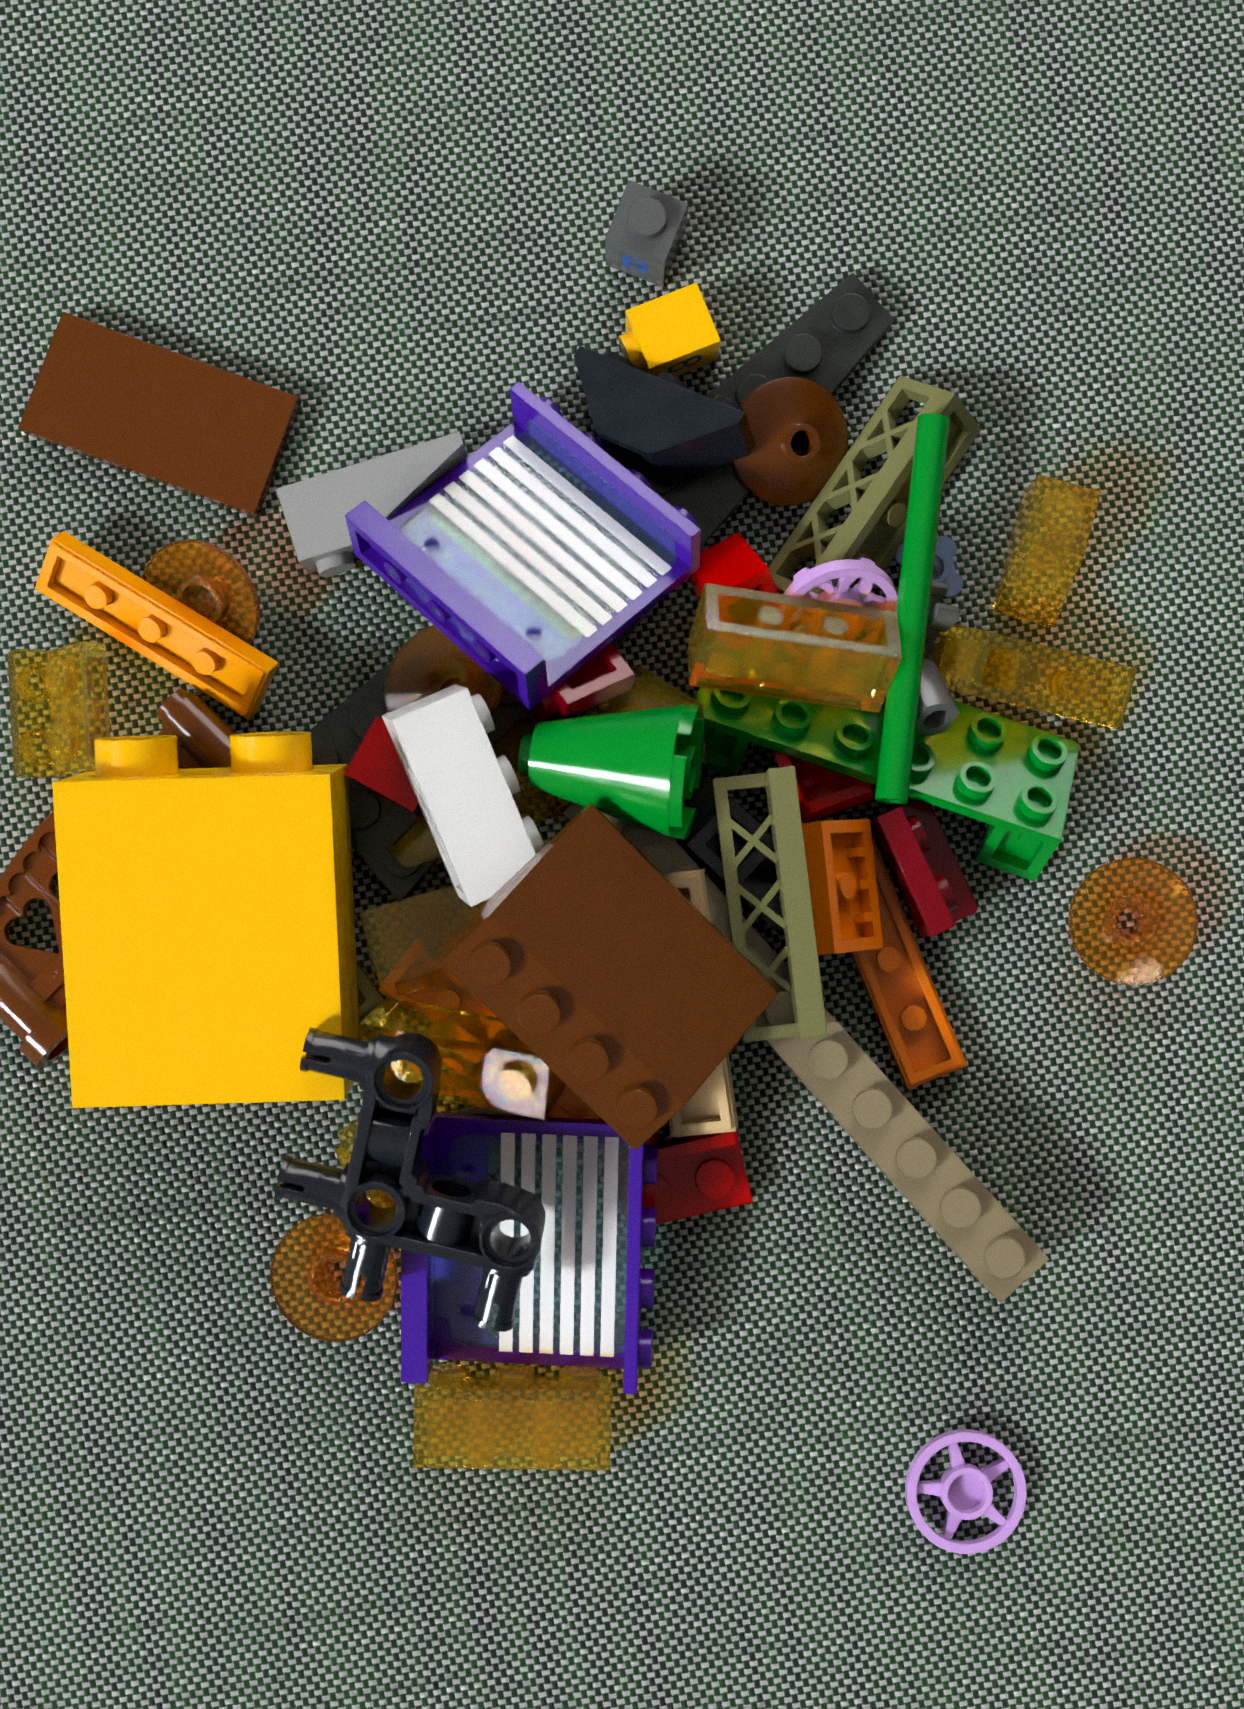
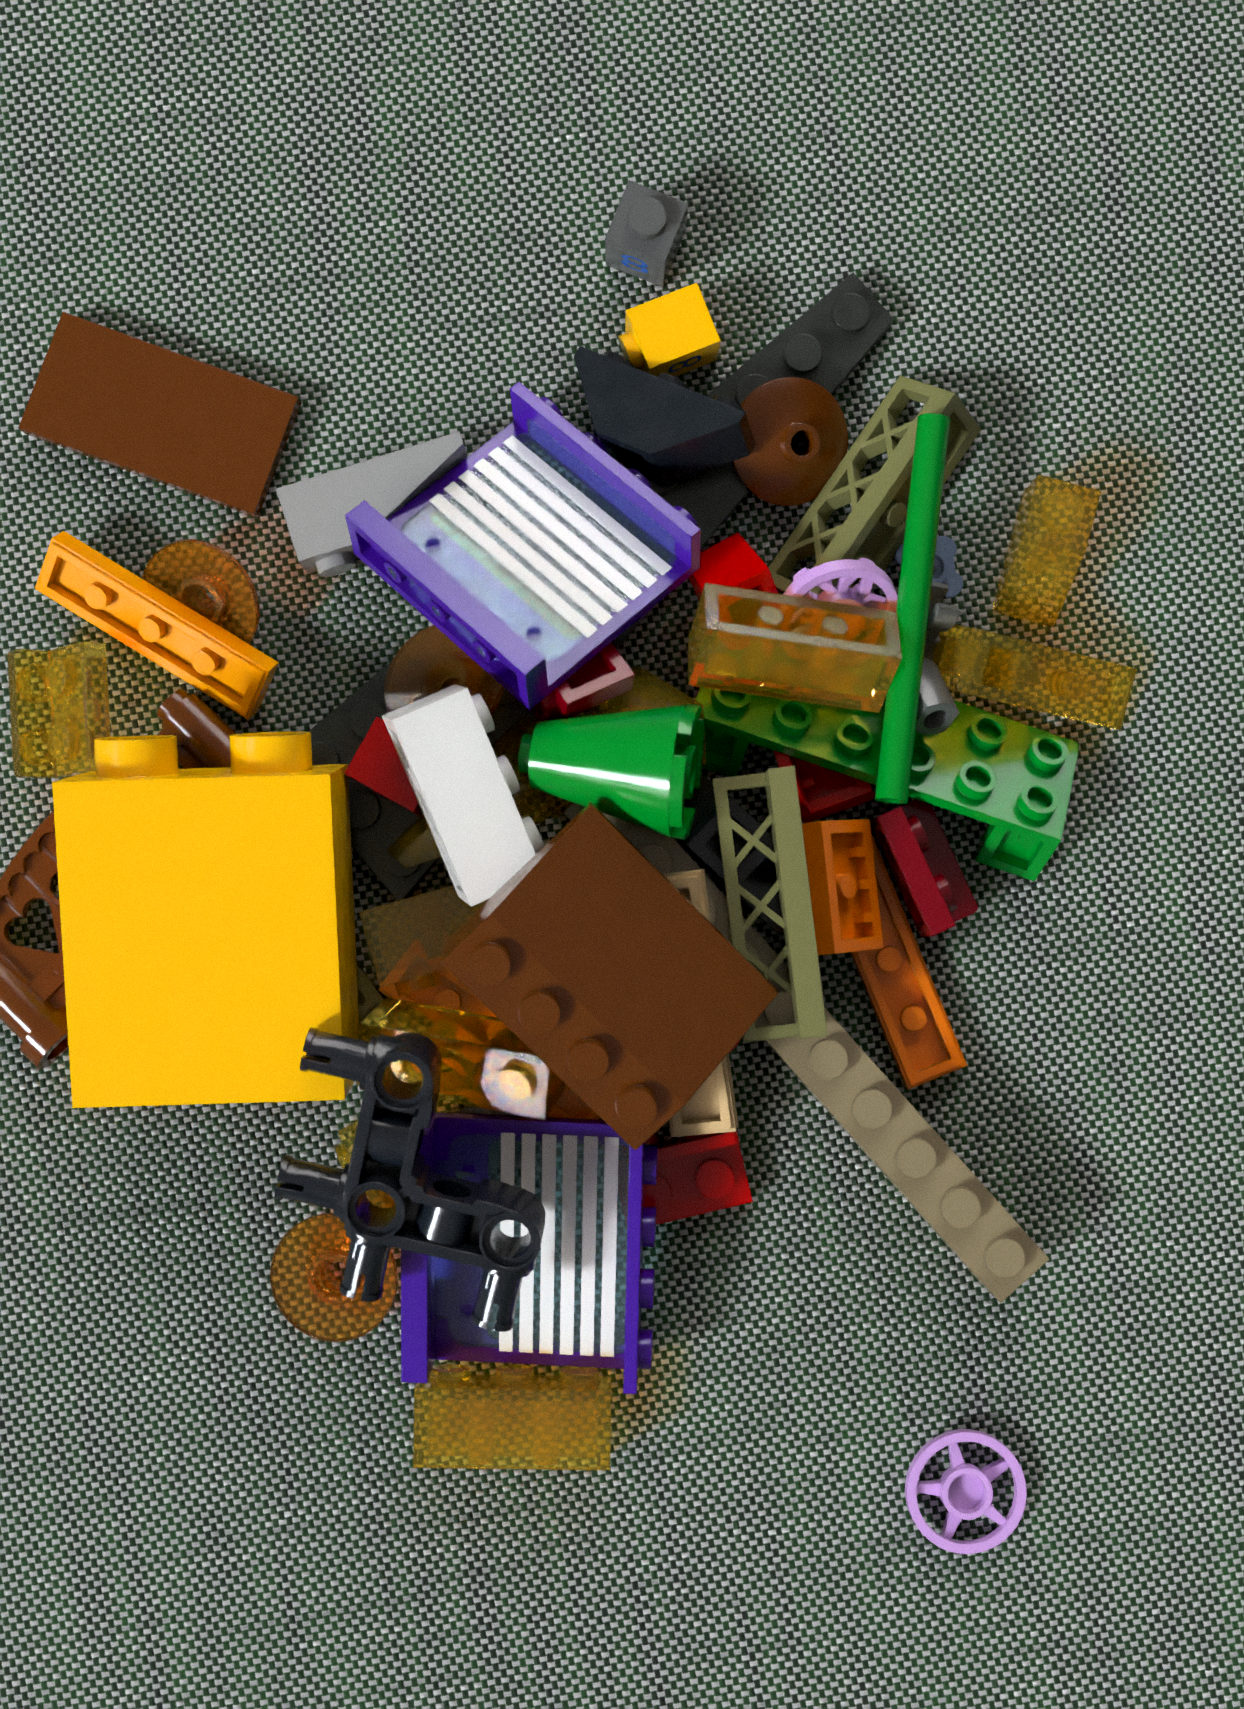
clear orange dish [1068,858,1198,986] -> none

